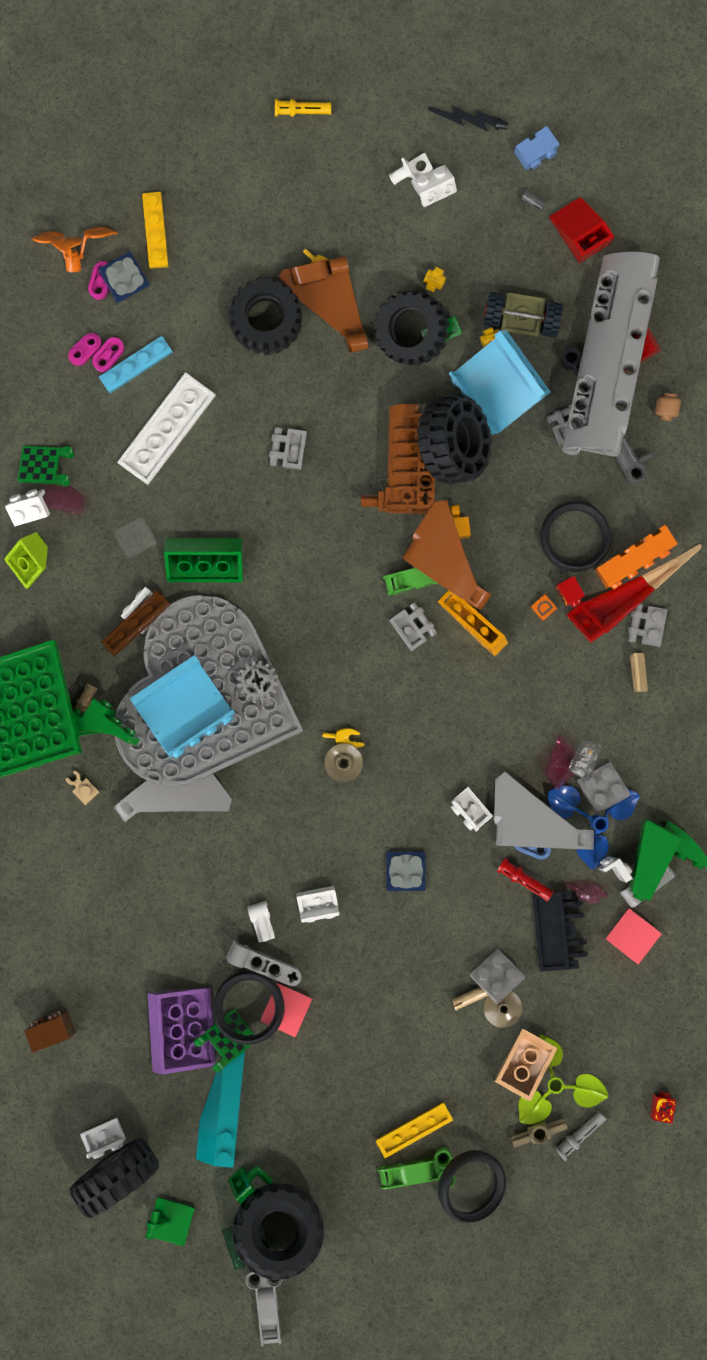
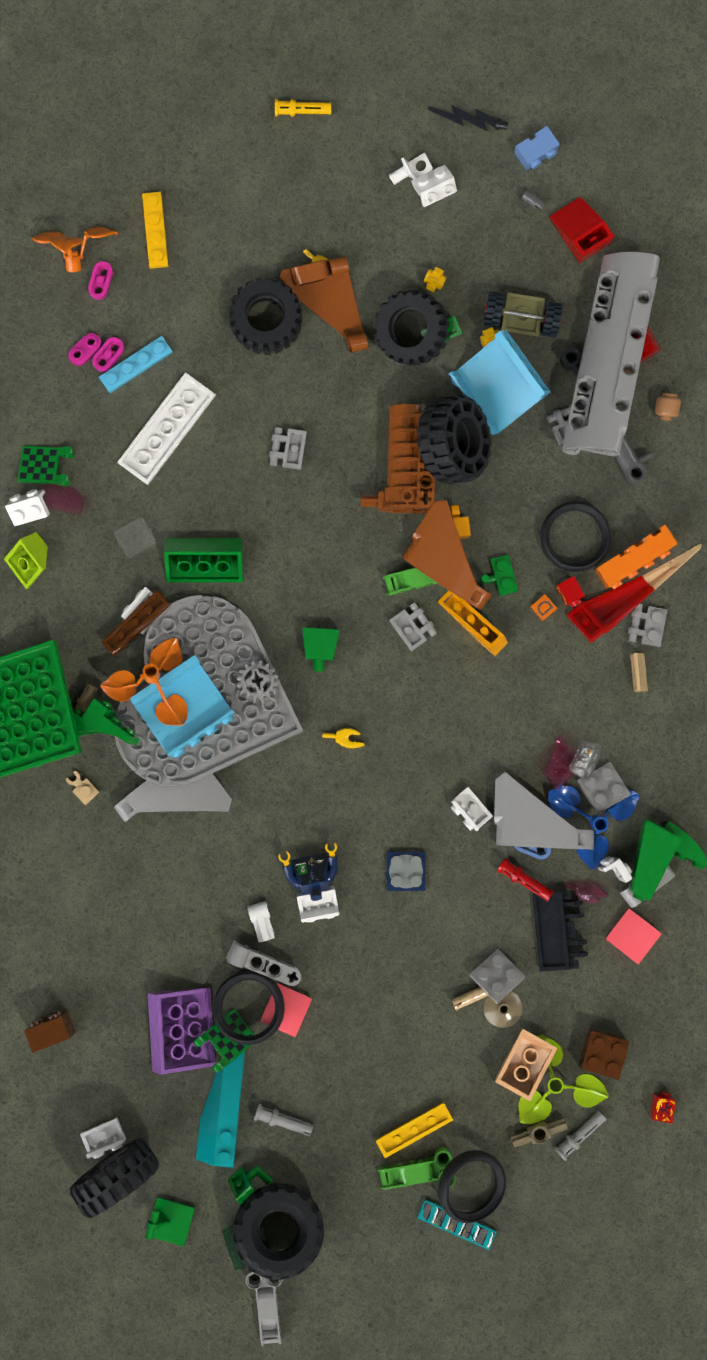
light grey piece [97,251,150,304] -> none
dark tan dish [324,744,363,782] -> none
none -> orange plant [101,638,188,726]
none -> light grey pin [253,1103,314,1137]
none -> torso [278,843,338,901]
none -> green torso [303,628,339,672]
none -> tile [417,1199,497,1250]
none -> green plate [480,555,518,597]
none -> reddish brown brick [578,1028,630,1080]

